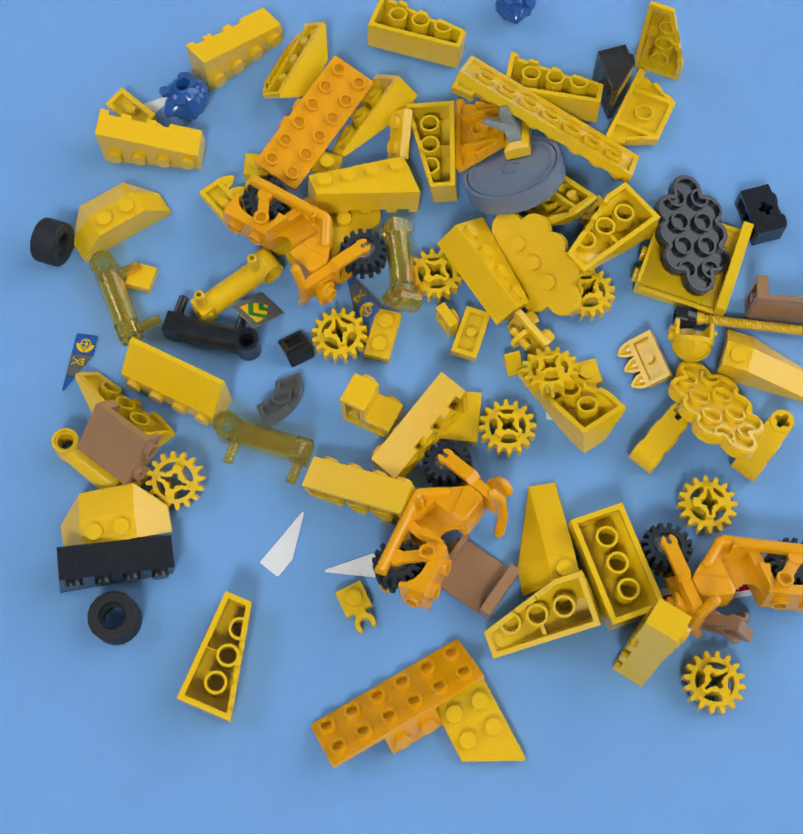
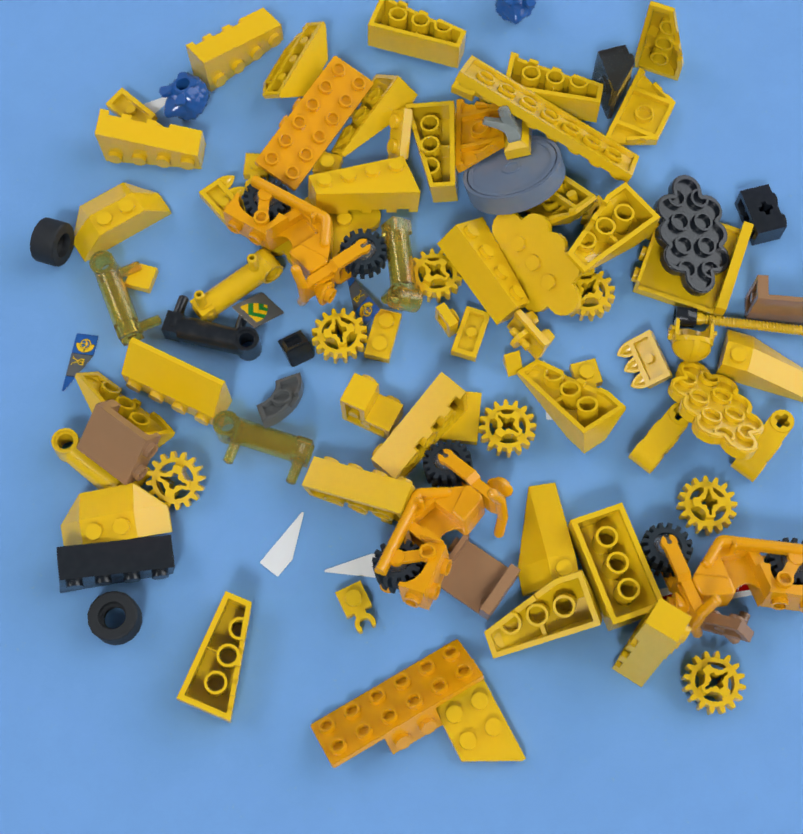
yellow gear [521,346,579,398] -> none

